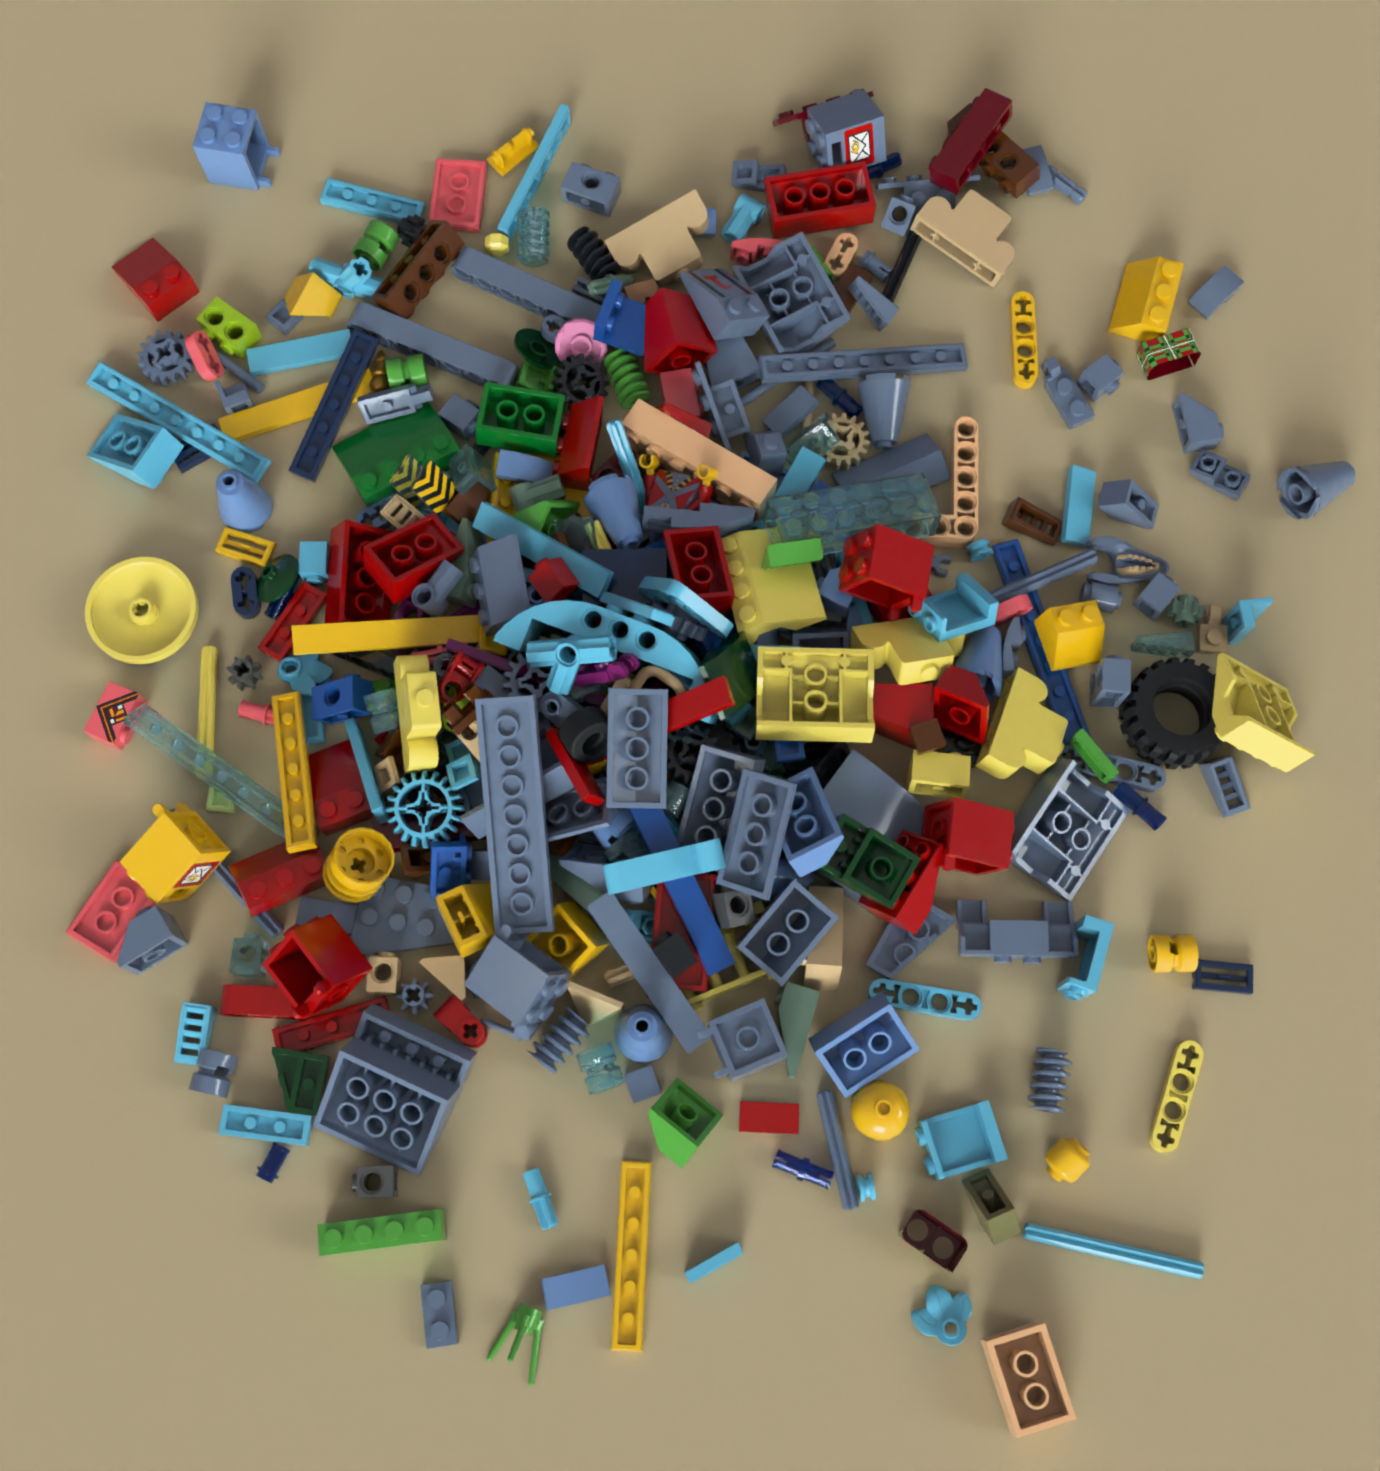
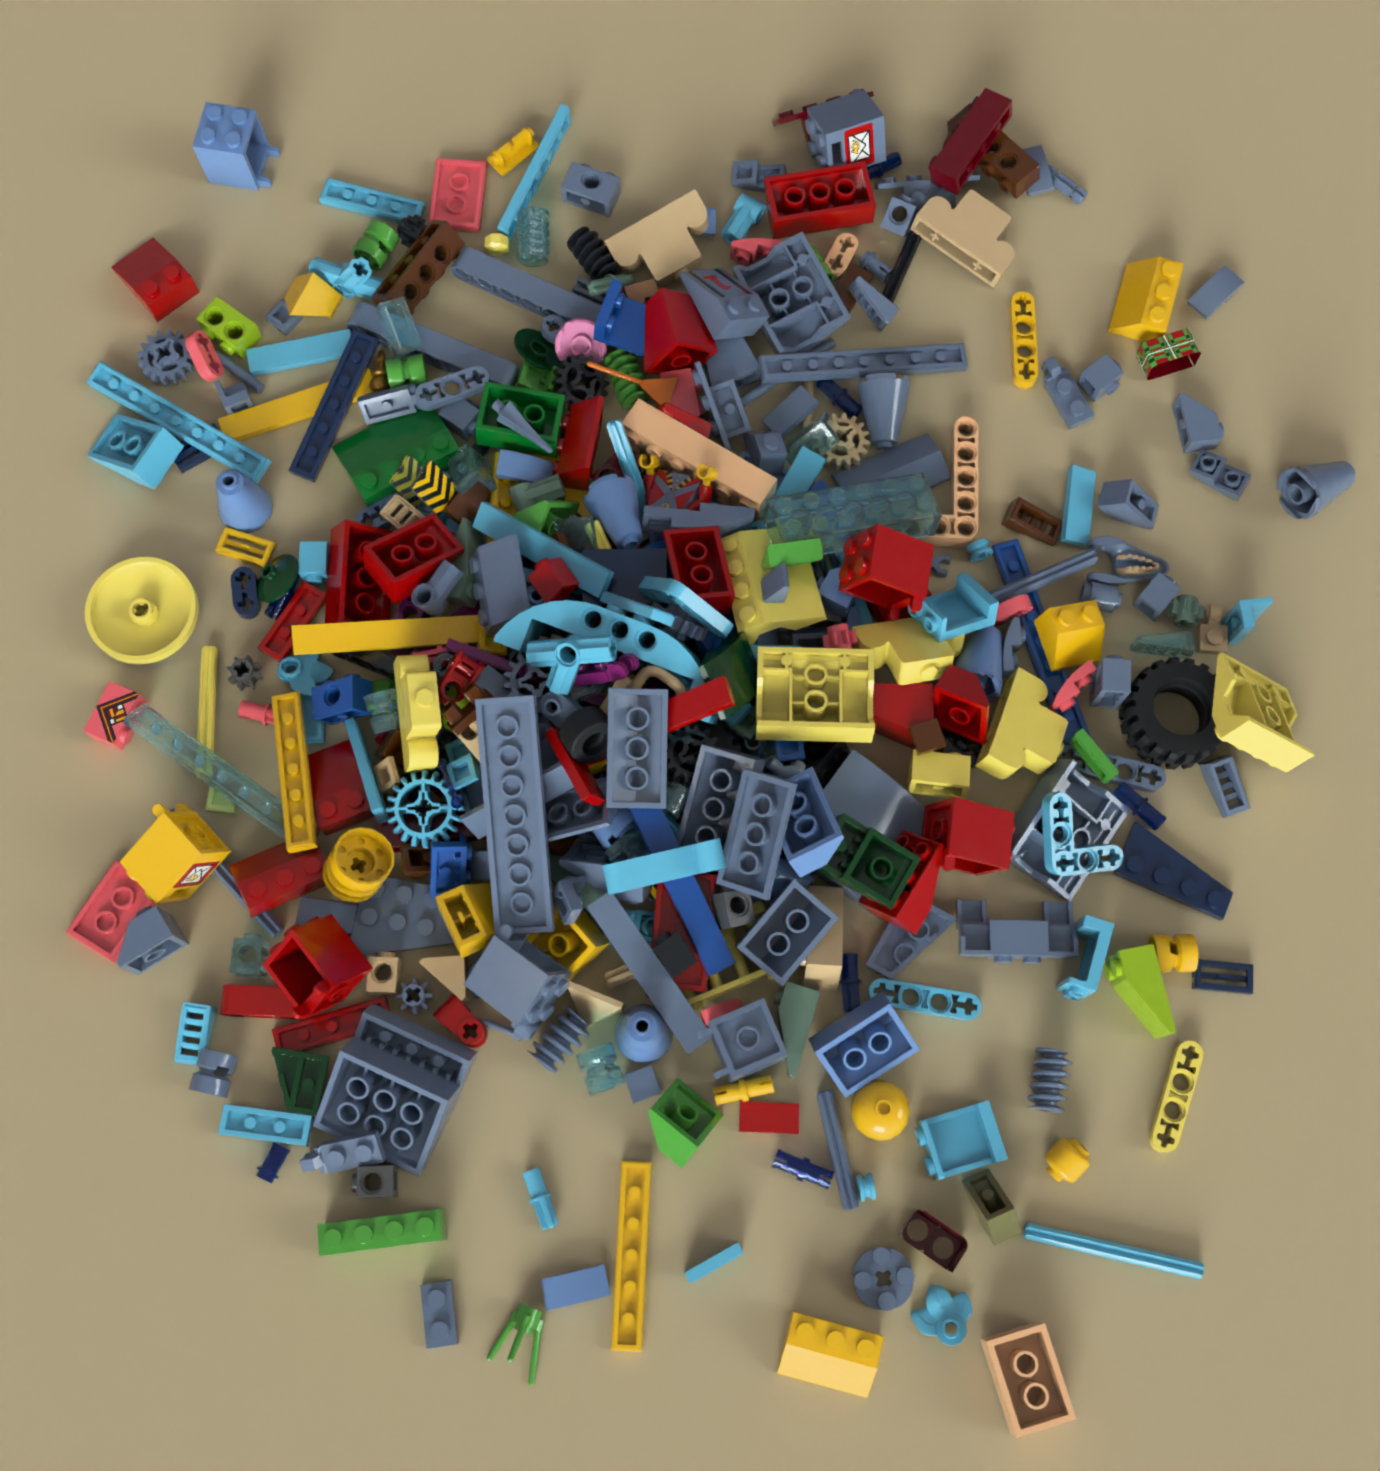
none -> sand blue hinge [299,1130,386,1173]
none -> clear light blue slope [376,296,423,358]
none -> sand blue beam [415,366,489,411]
none -> clear blue hinge [437,758,463,809]
none -> sand blue piece [491,399,553,453]
none -> sand blue bracket [552,876,587,925]
none -> orange piece [587,361,678,405]
none -> coral beam [700,998,743,1027]
none -> yellow pin [713,1074,775,1106]
none -> sand blue slope [761,563,789,603]
none -> sand blue arm [764,755,806,779]
none -> yellow slope [777,1310,884,1398]
none -> coral gear [822,623,858,649]
none -> clear blue axle [839,953,862,1013]
none -> sand blue plate [853,1247,915,1311]
none -> medium azure beam [1042,792,1124,876]
none -> coral slope [1049,660,1097,712]
none -> lime slope [1103,944,1176,1039]
none -> dark blue wing [1113,821,1233,920]

